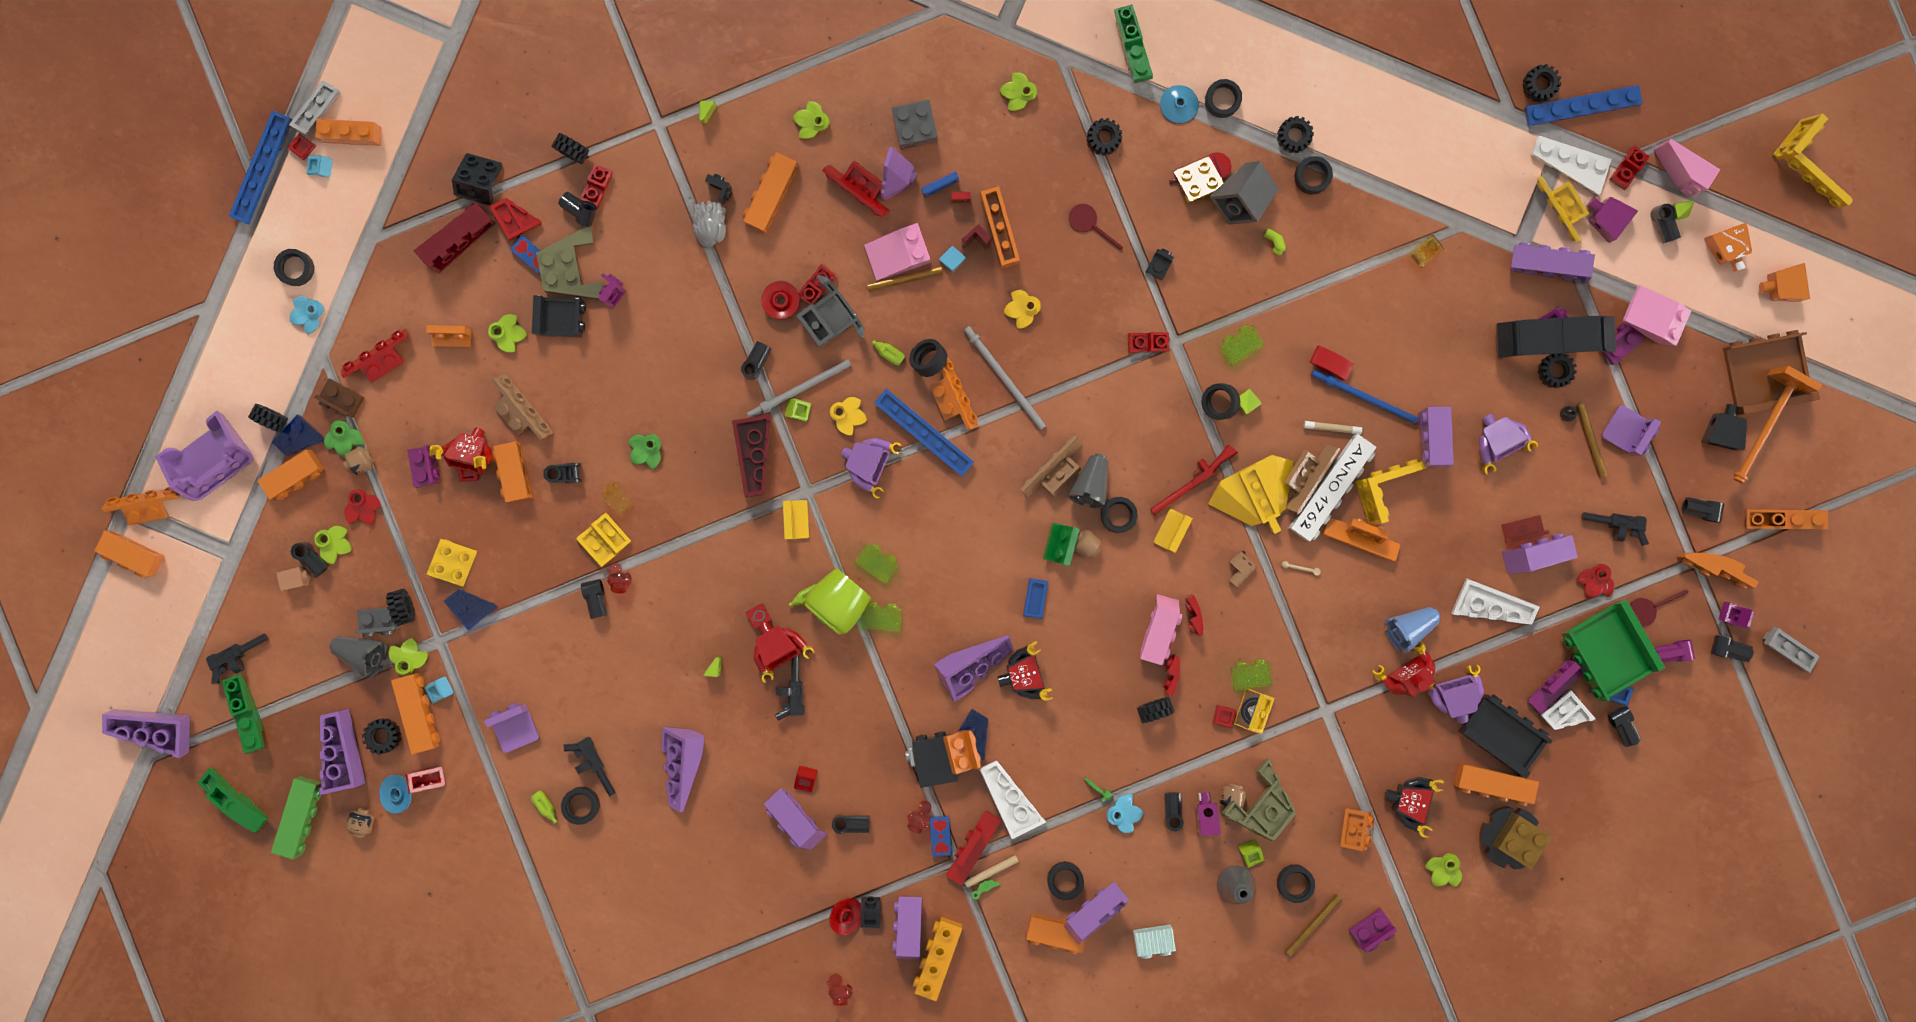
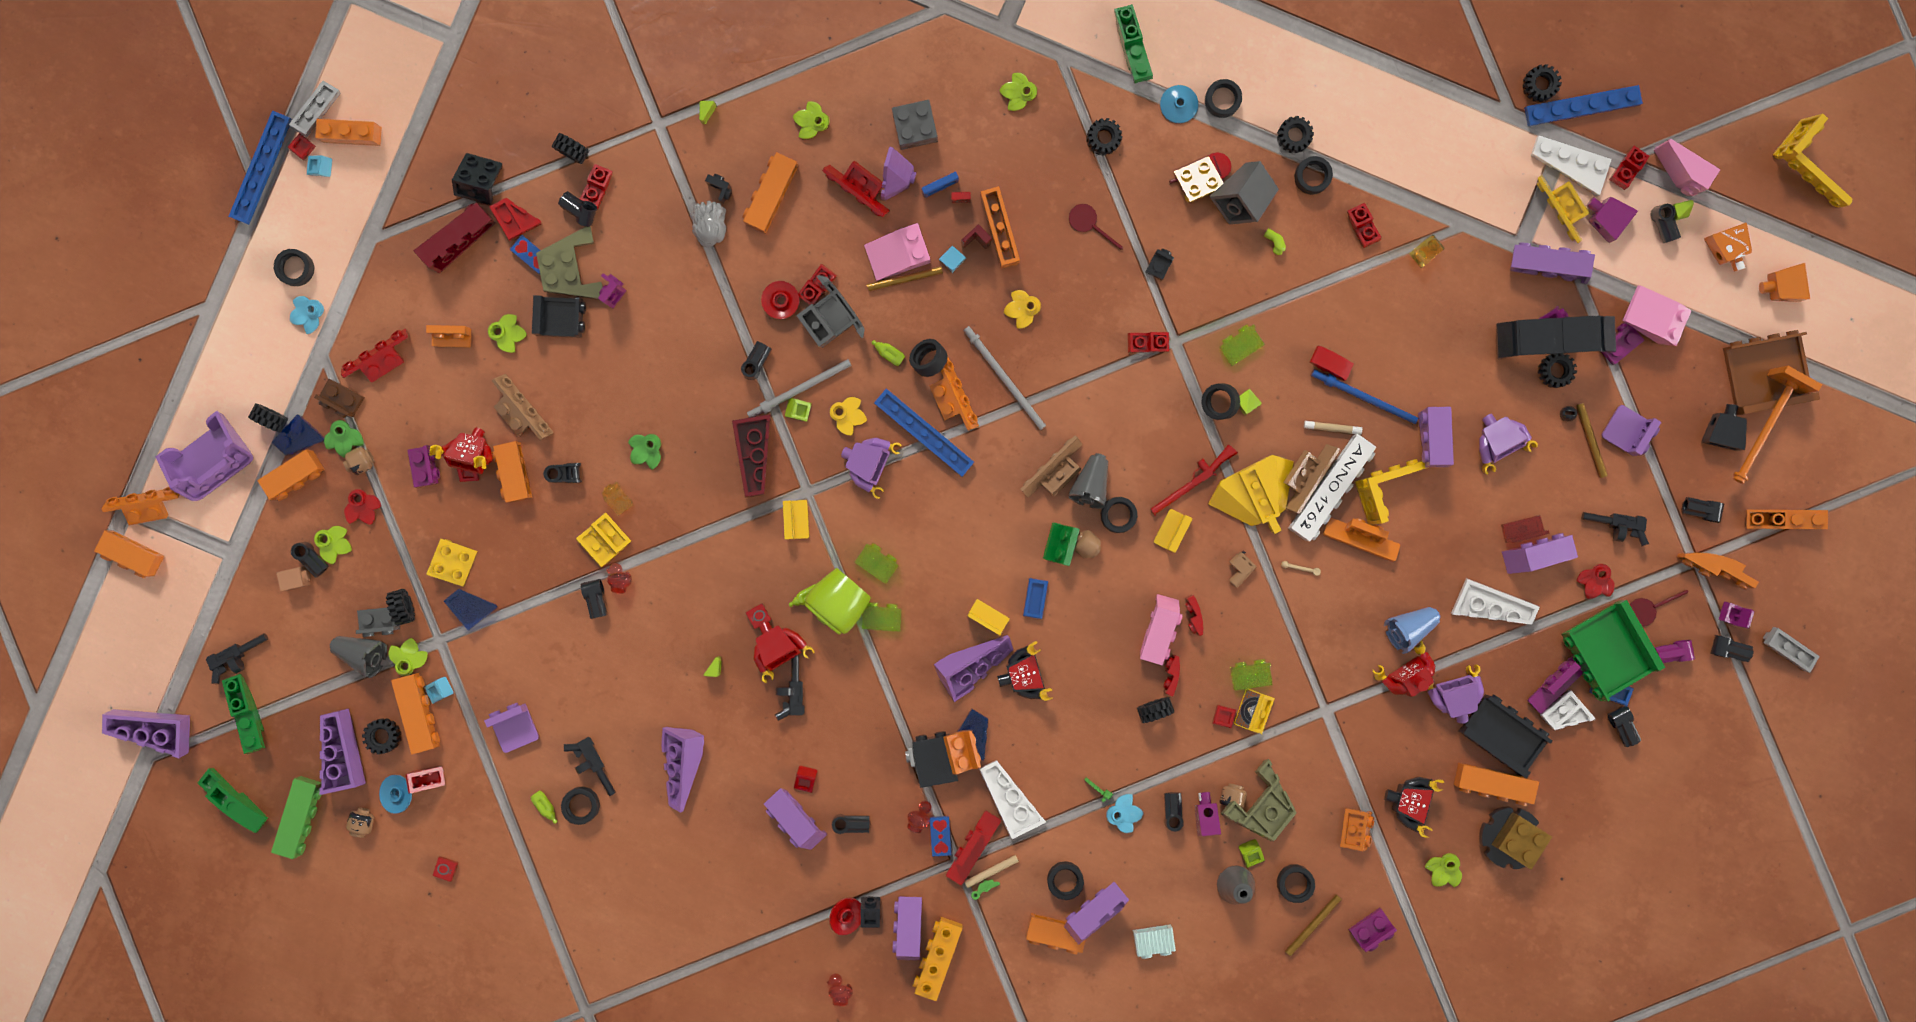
none -> red tile [432,856,458,882]
none -> yellow panel [967,599,1010,636]
none -> red slope [1347,203,1382,248]

